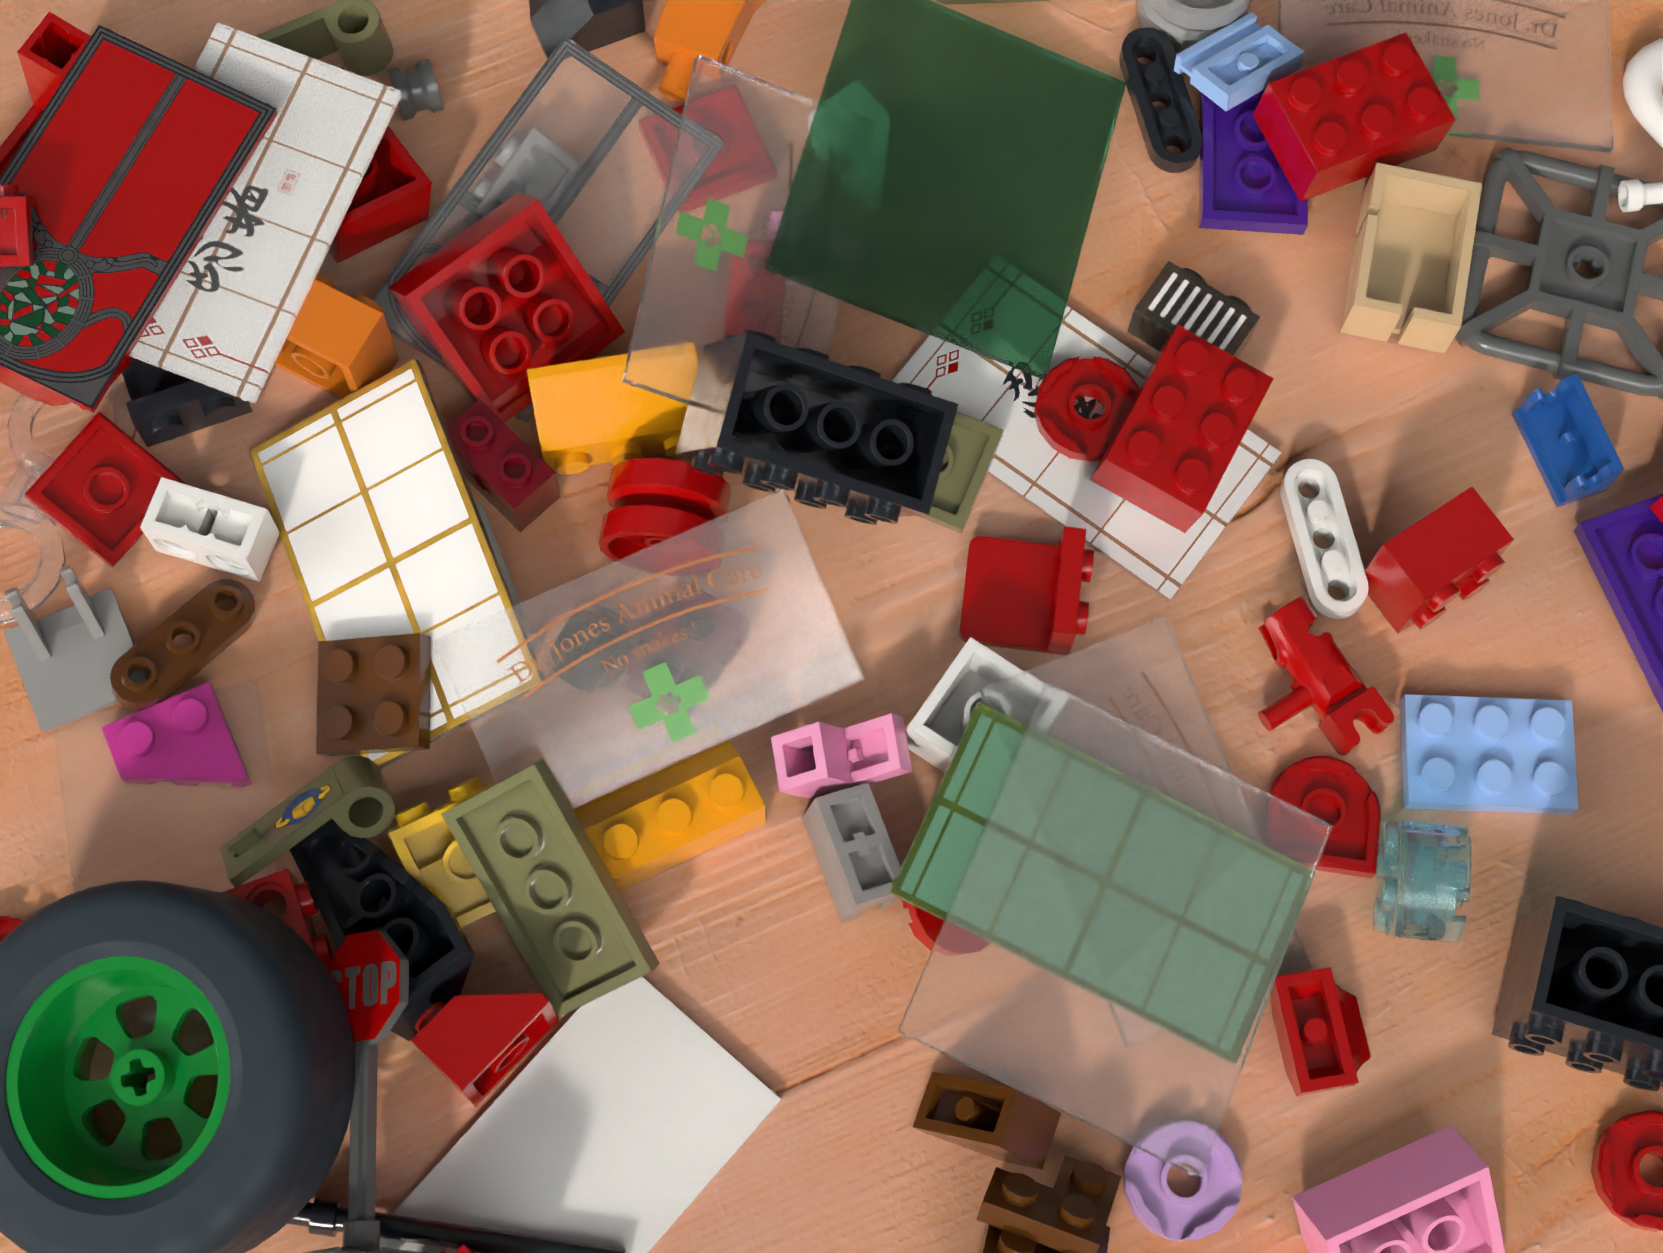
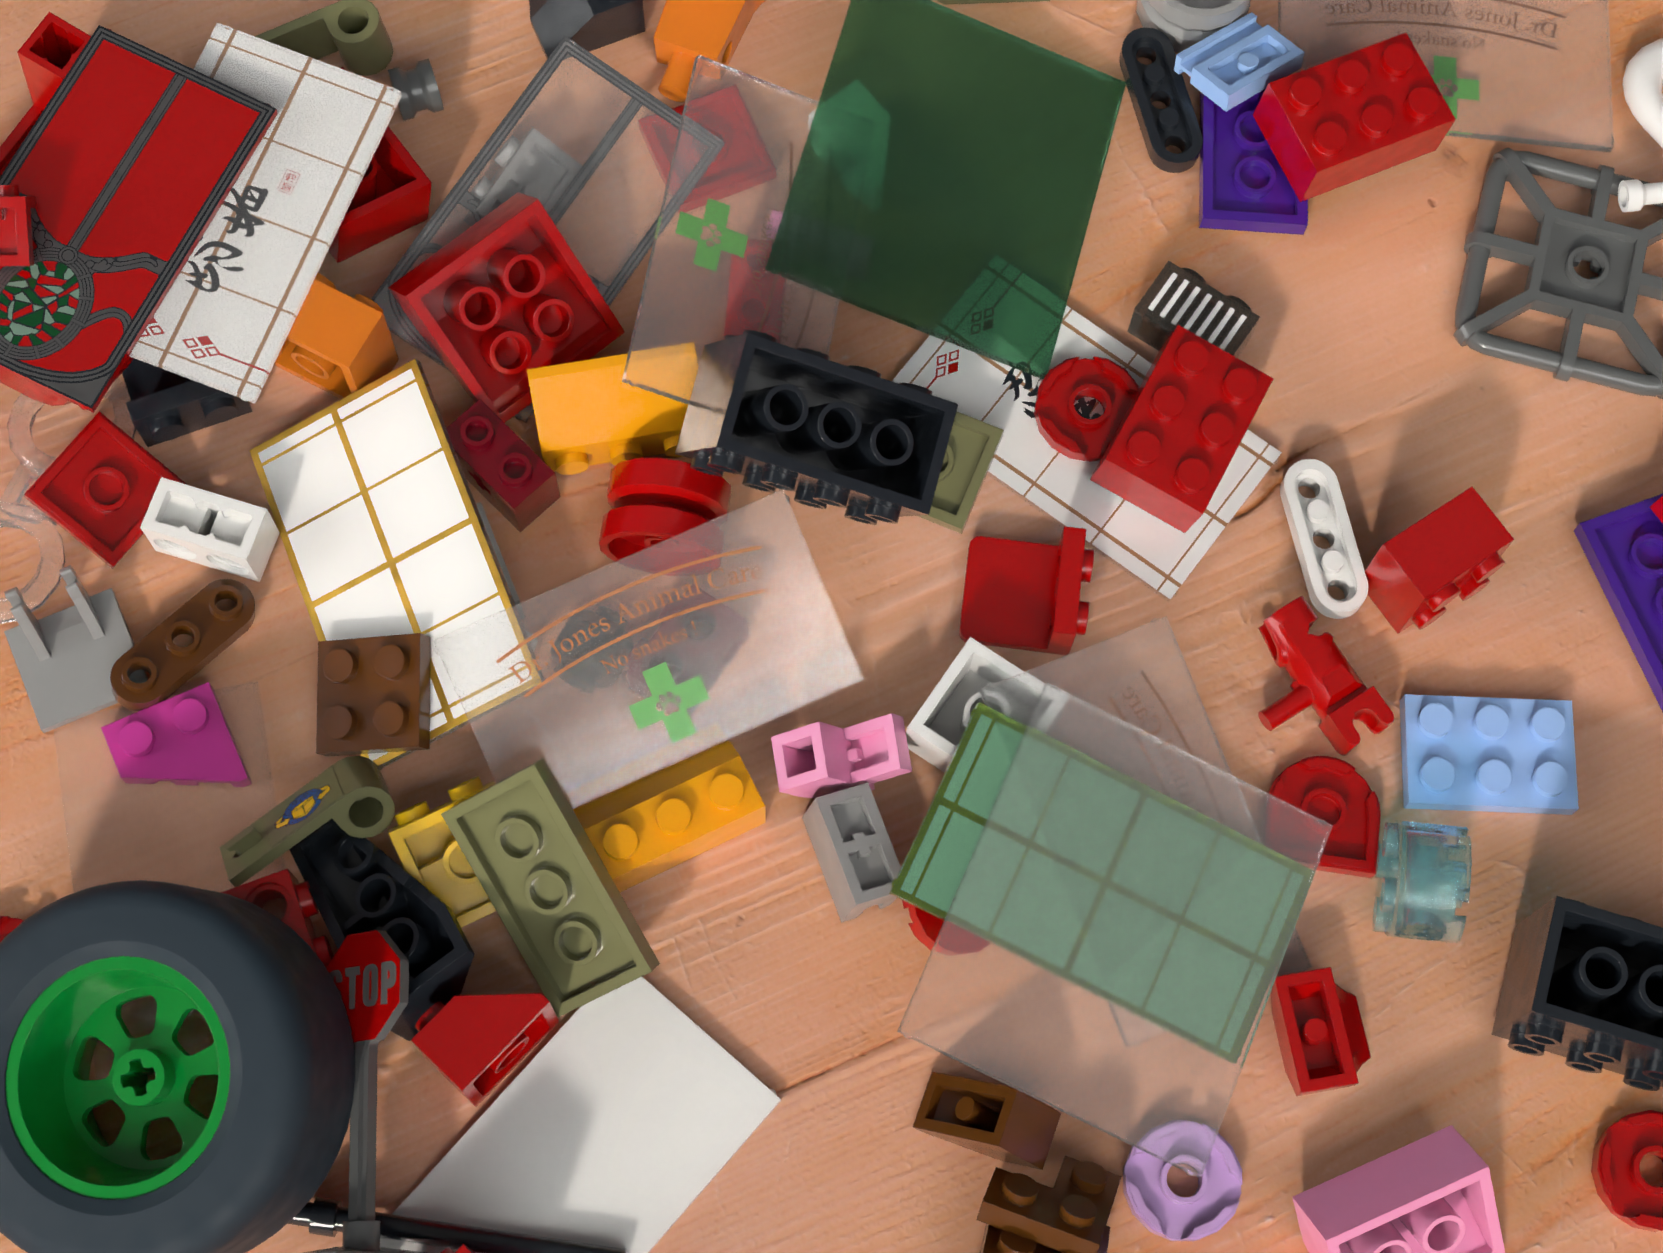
tan piece [1340,163,1482,354] -> none
blue hinge [1512,373,1624,508] -> none

